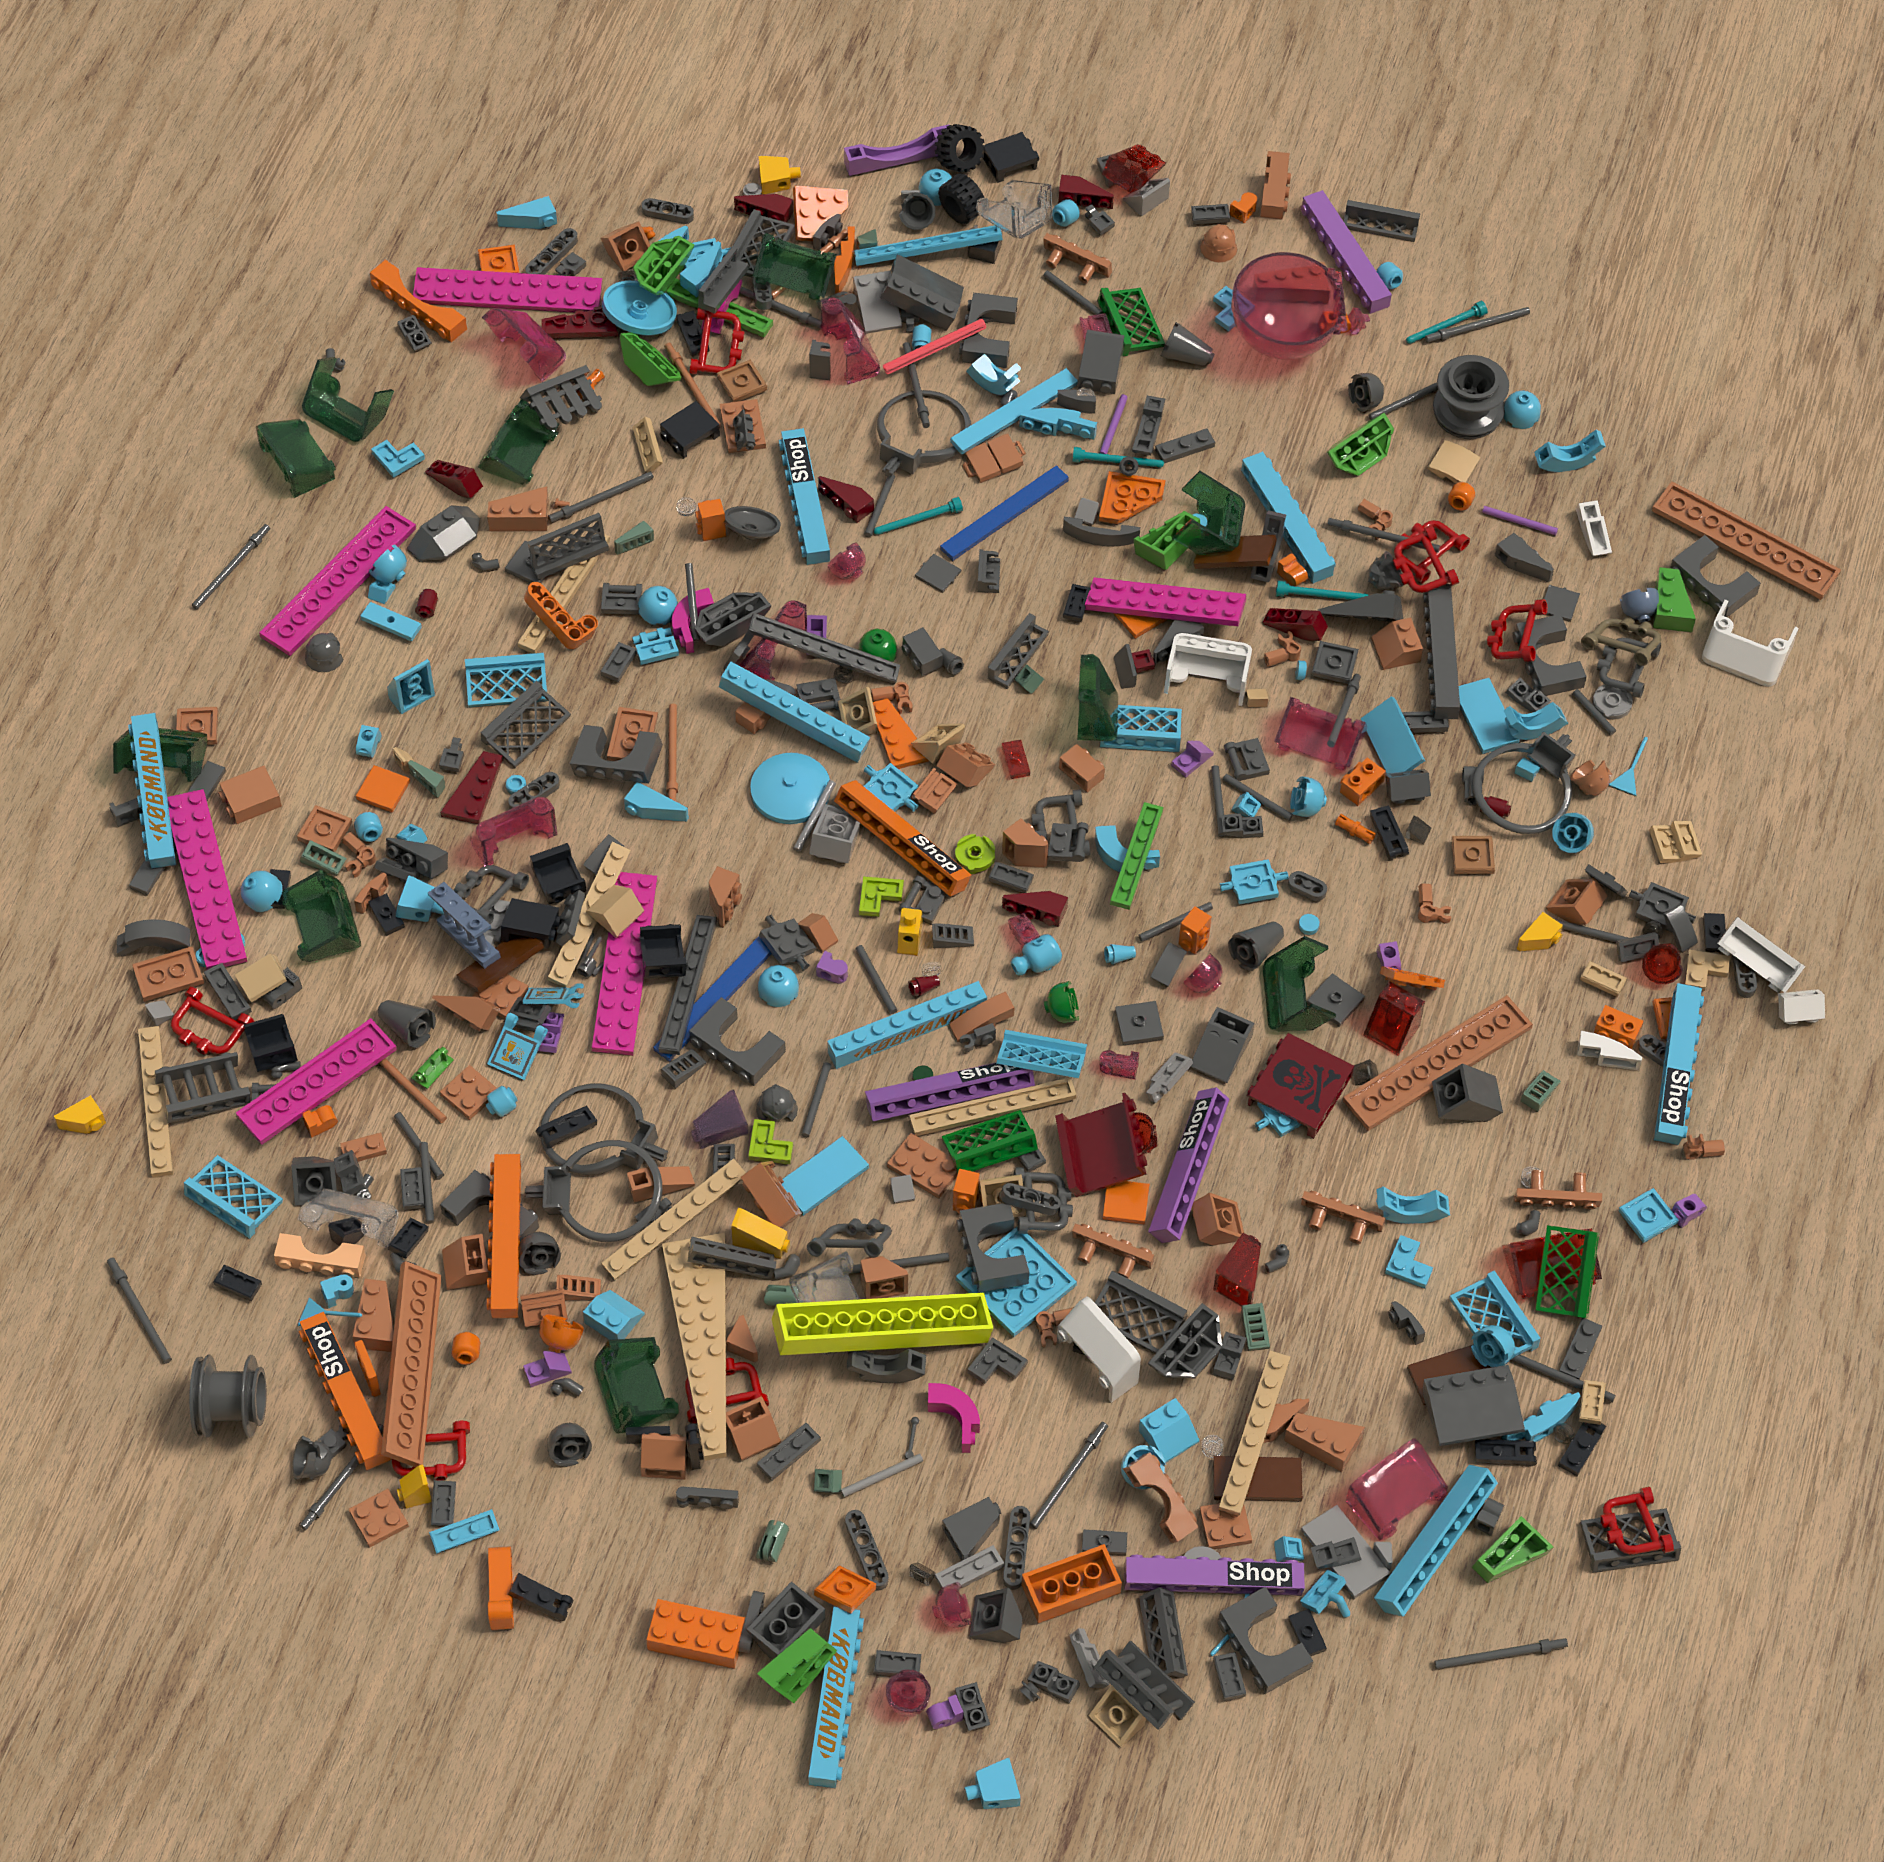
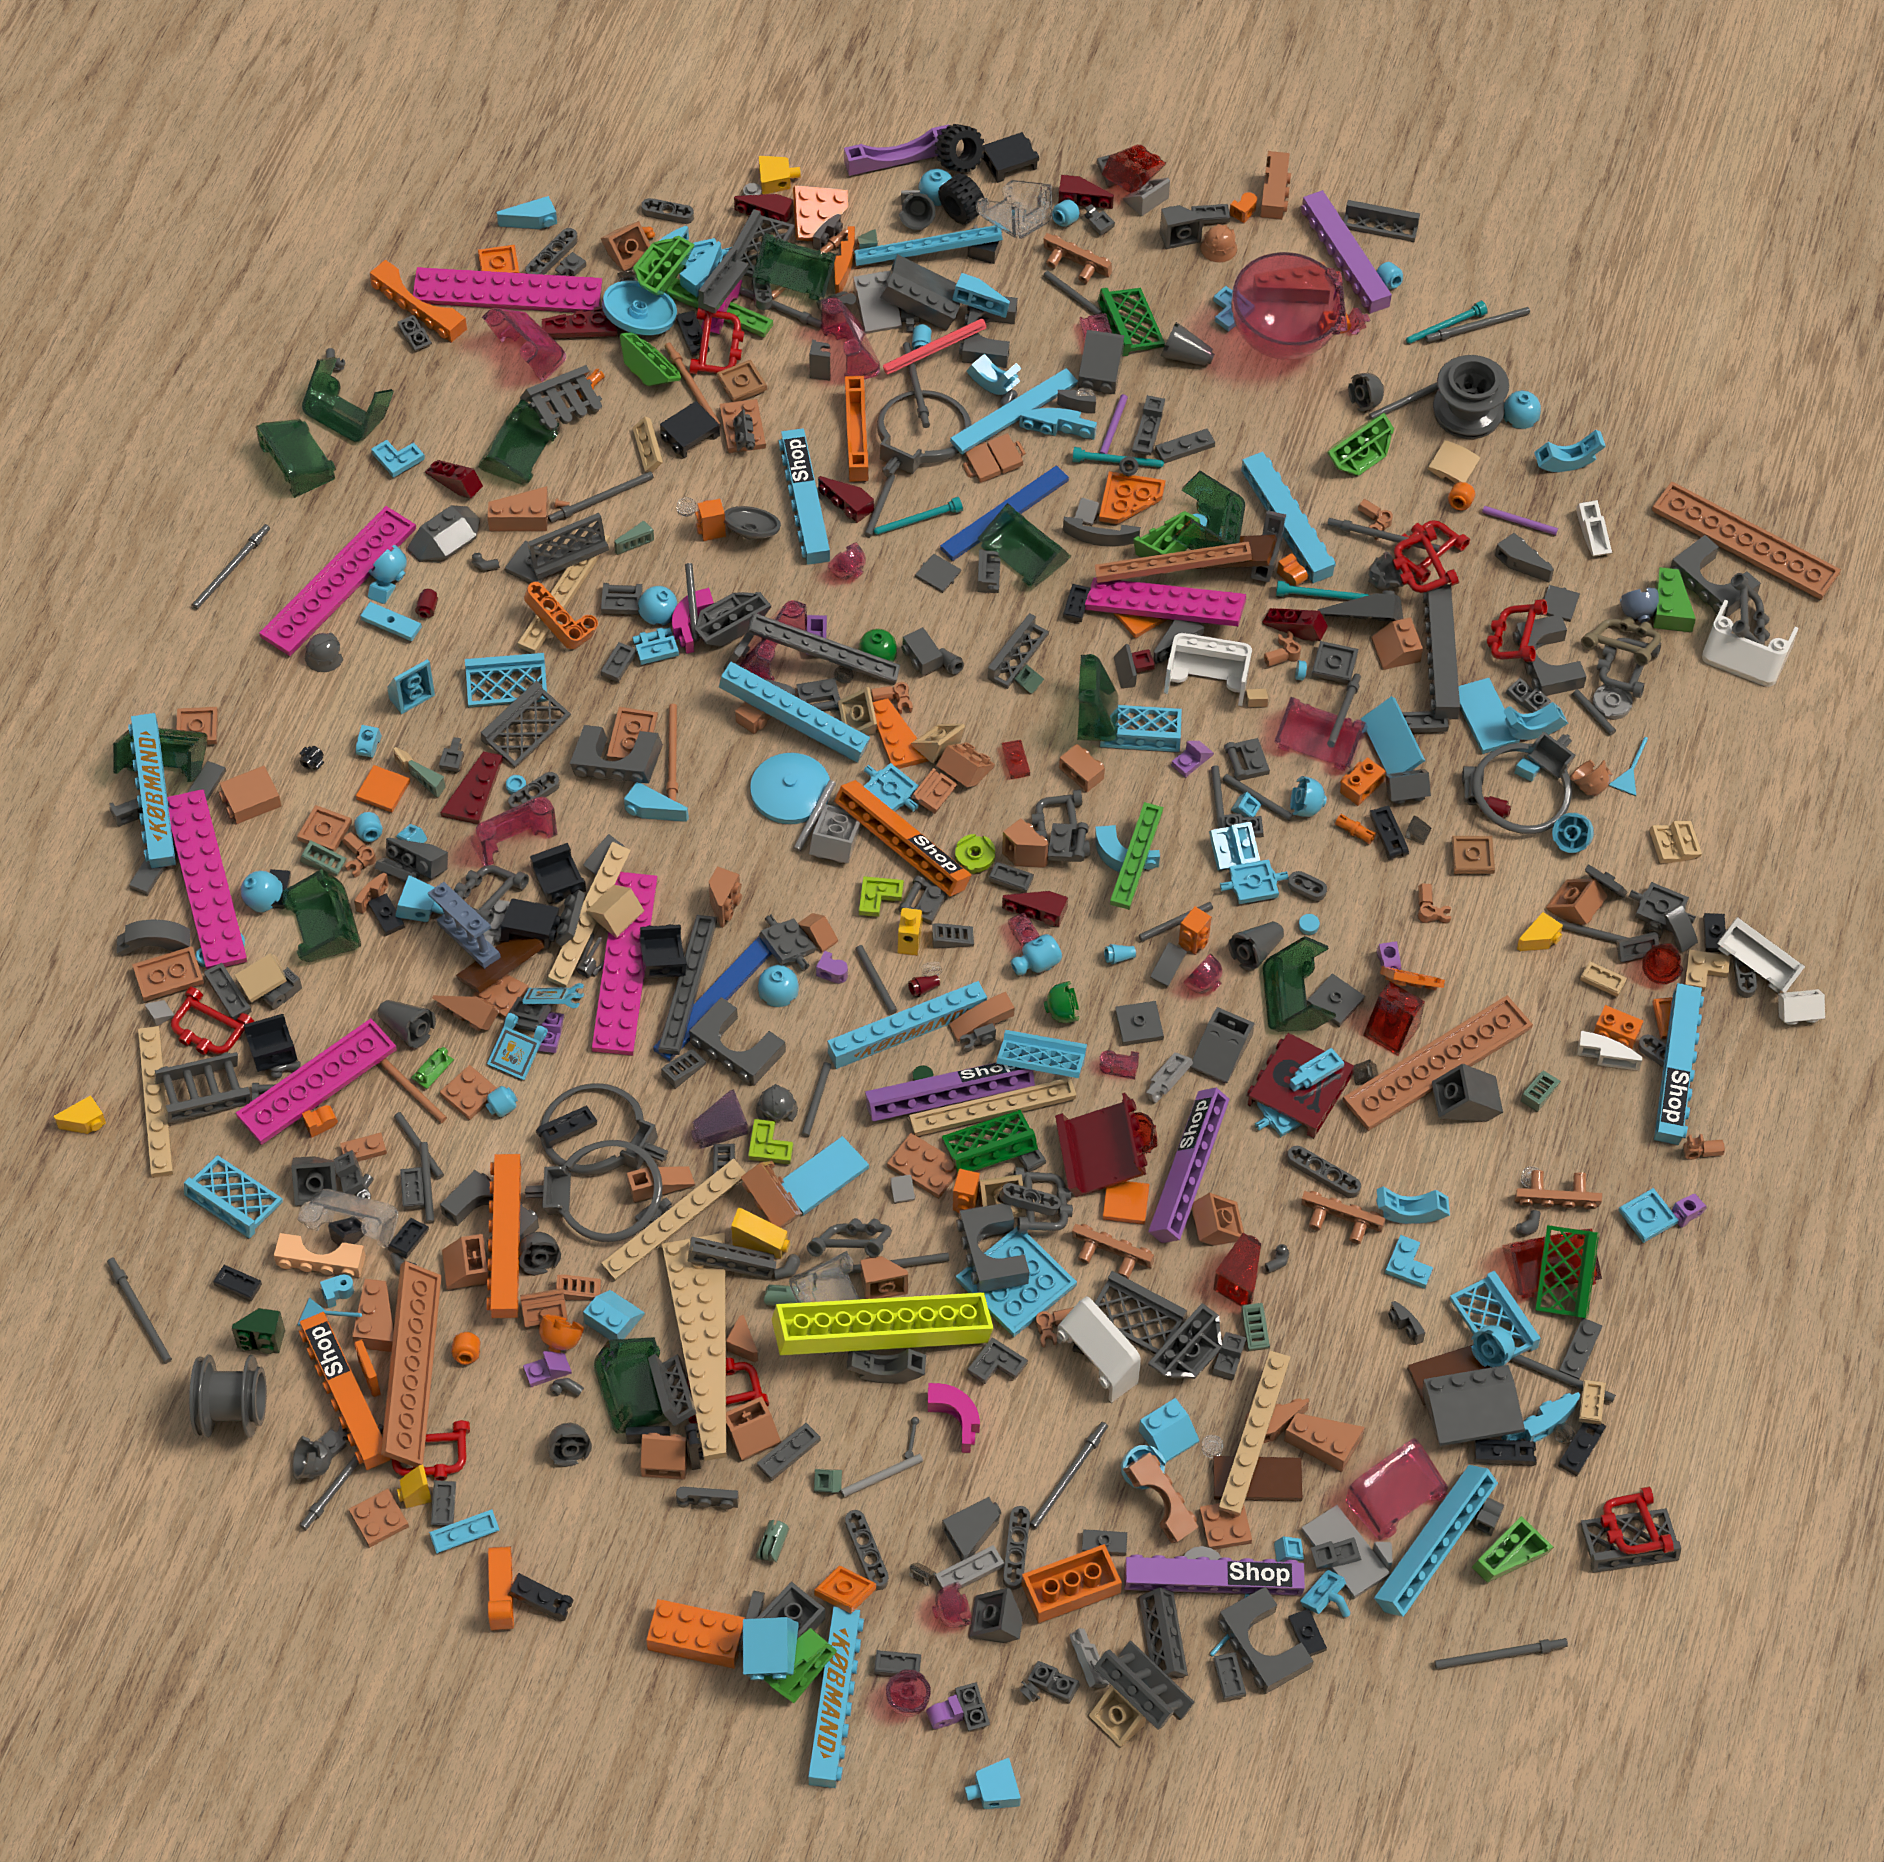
none -> dark green slope [232,1308,285,1354]
none -> black gear [299,746,324,770]
none -> dark grey fence [648,1354,696,1426]
none -> medium azure slope [743,1617,798,1680]
none -> orange arch [845,376,868,482]
none -> medium azure slope [952,273,1010,318]
none -> clear green windscreen [978,503,1071,588]
none -> nougat plate [1095,542,1252,583]
none -> dark grey slope [1159,205,1203,249]
none -> slope [1209,822,1260,871]
none -> dark grey beam [1287,1146,1361,1198]
none -> medium azure hinge [1289,1048,1345,1091]
none -> dark grey bar [1731,573,1770,645]

